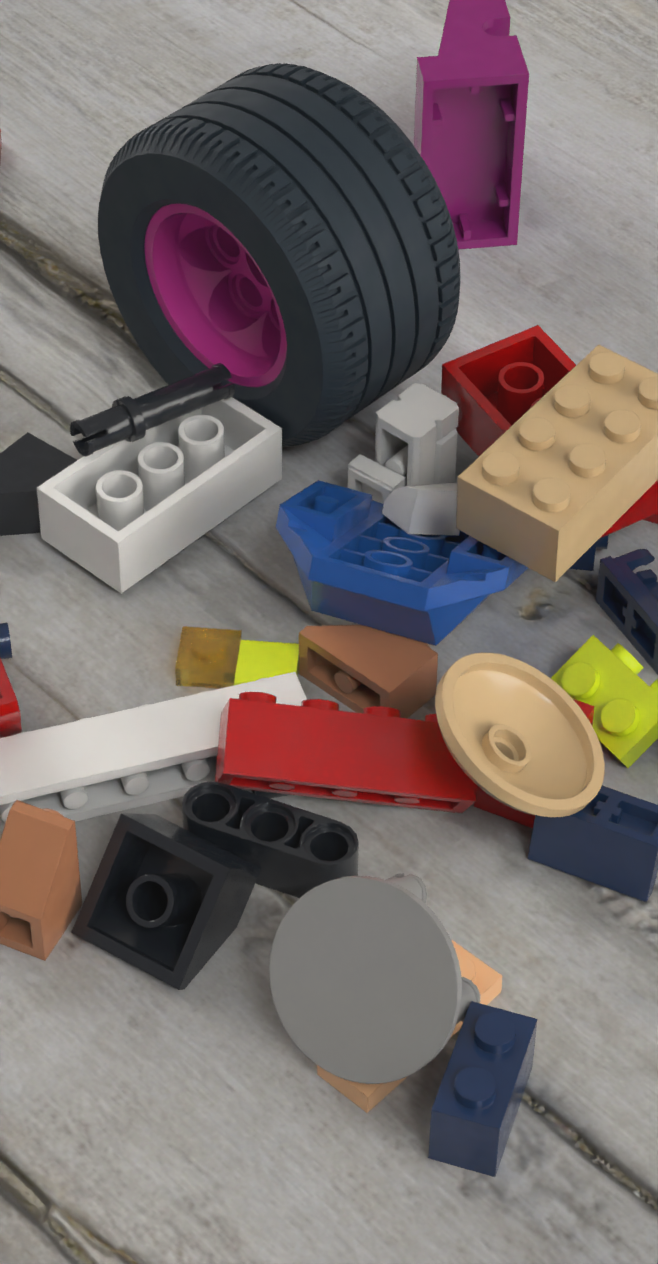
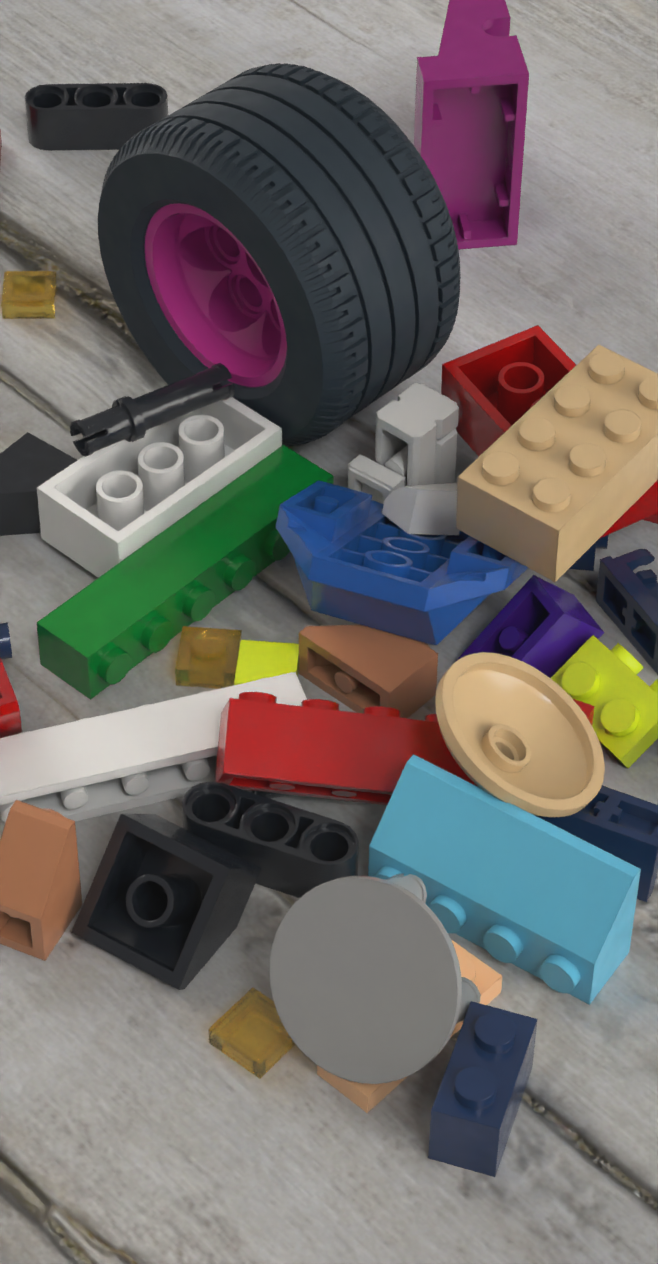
none -> clear yellow tile [1,271,58,319]
none -> black beam [25,83,168,151]
none -> green brick [37,445,334,700]
none -> clear yellow tile [208,987,296,1079]
none -> medium azure slope [368,754,641,1005]
none -> dark purple slope [455,575,605,678]

